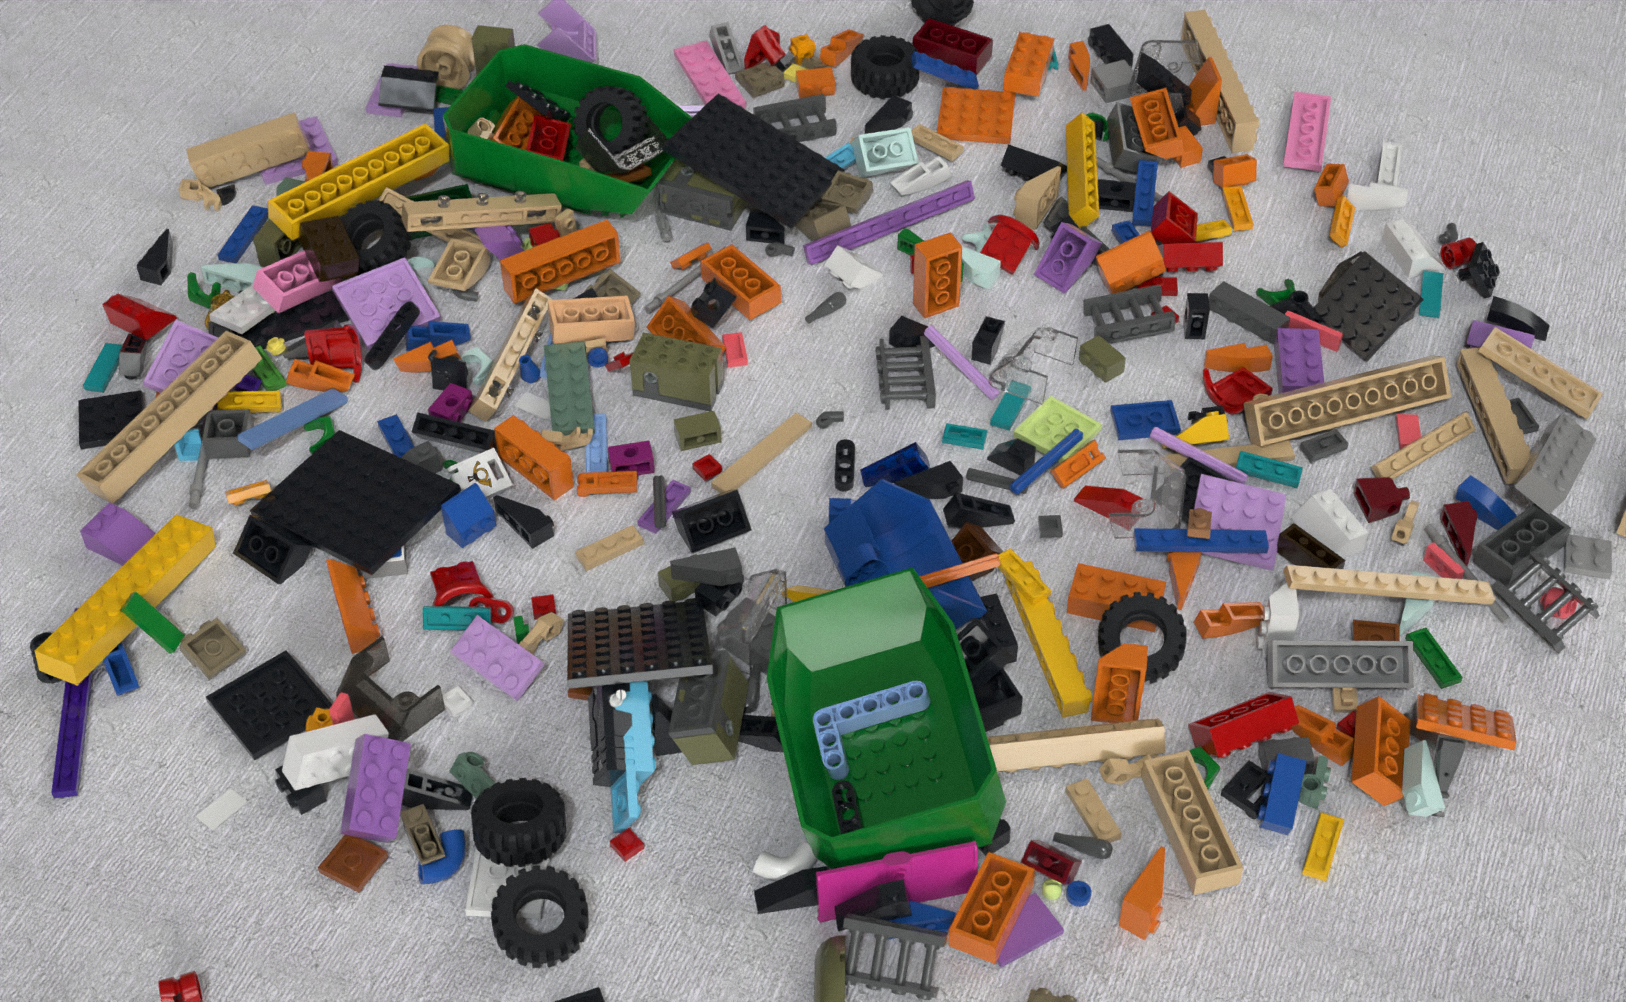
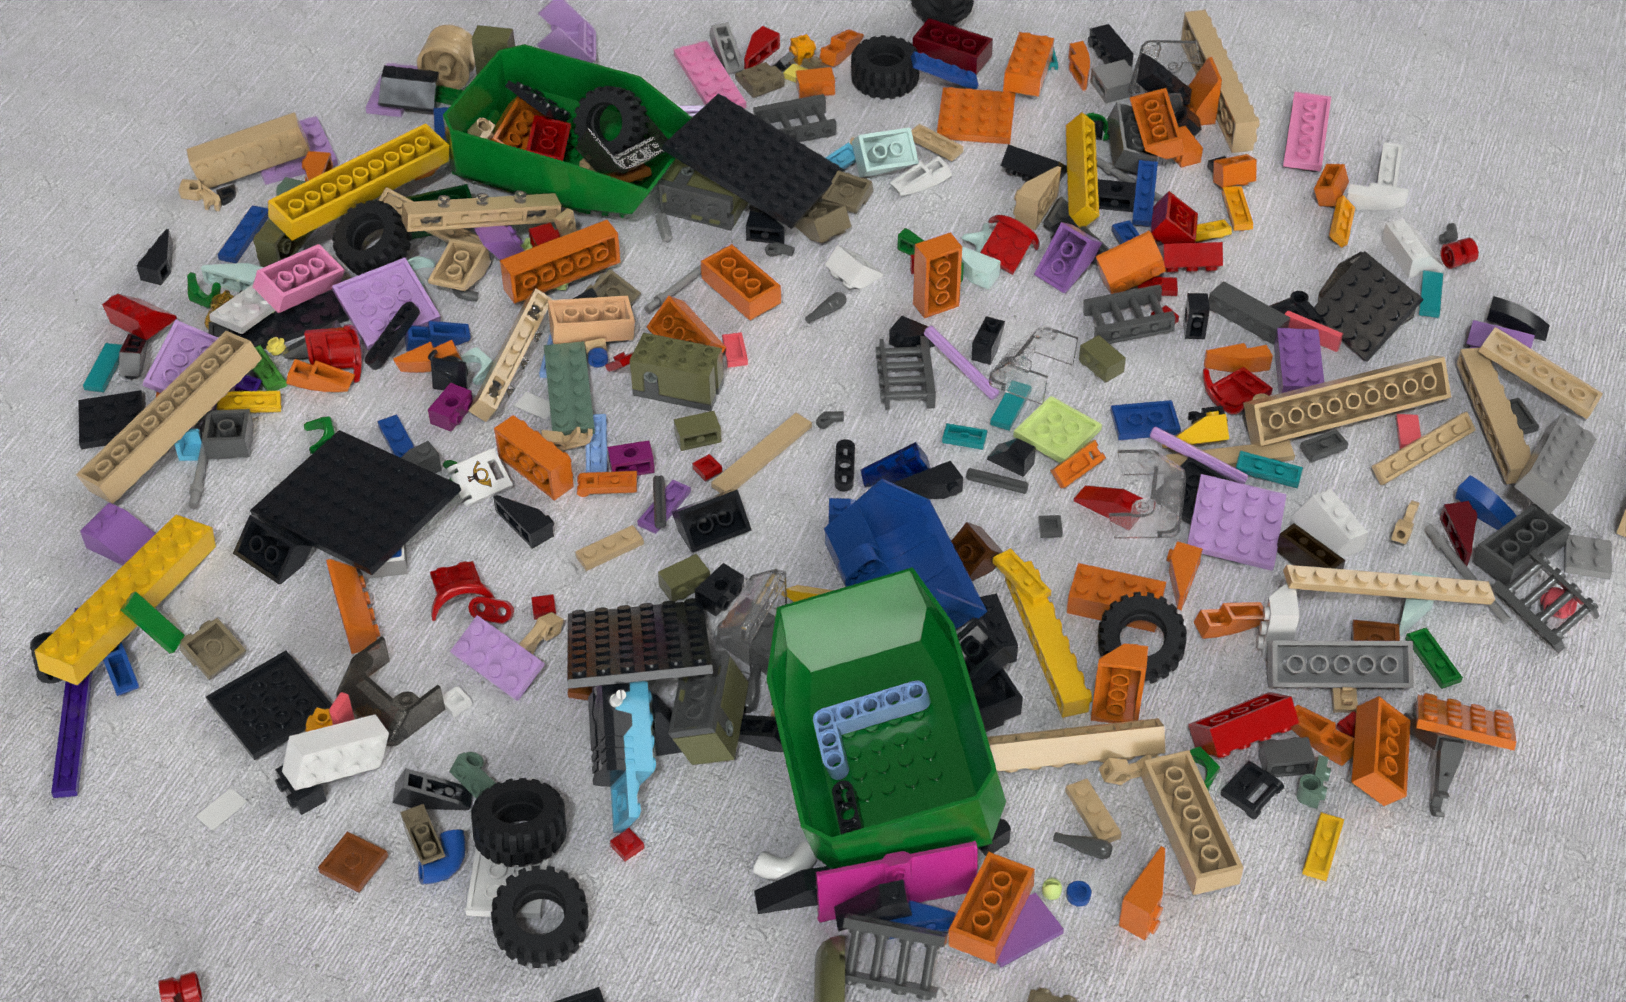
light orange plate [225,480,271,505] -> none
medium blue tile [238,388,348,450] -> none
dark brown brick [299,216,359,282] -> none
medium lavender brick [340,734,411,843] -> none
black brick [411,412,498,453] -> none
teal tile [422,606,492,631] -> none
blue slope [441,483,496,548] -> none
green plate [513,616,529,644] -> none
blue cone [519,355,540,383] -> none
orange plate [670,242,712,270] -> none
dark grey slope [670,547,743,586] -> none
black brick [690,277,737,328] -> none
red plate [751,25,786,65] -> none
medium lavender plate [803,180,975,265] -> none
black slope [865,95,913,134] -> none
orange axle [919,553,1000,588] -> none
black slope [943,492,1015,528] -> none
blue axle [1010,429,1083,495] -> none
dark red brick [1021,839,1082,885] -> none
blue plate [1133,528,1269,553] -> none
medium nougat plate [1187,508,1212,539] -> none
green helmet [1256,279,1296,305] -> none
blue brick [1257,753,1306,835] -> none
dark red torso [1353,477,1410,523] -> none
light aqua slope [1402,740,1445,817] -> none
coral plate [1423,542,1465,579] -> none
black plate [1459,242,1500,298] -> none

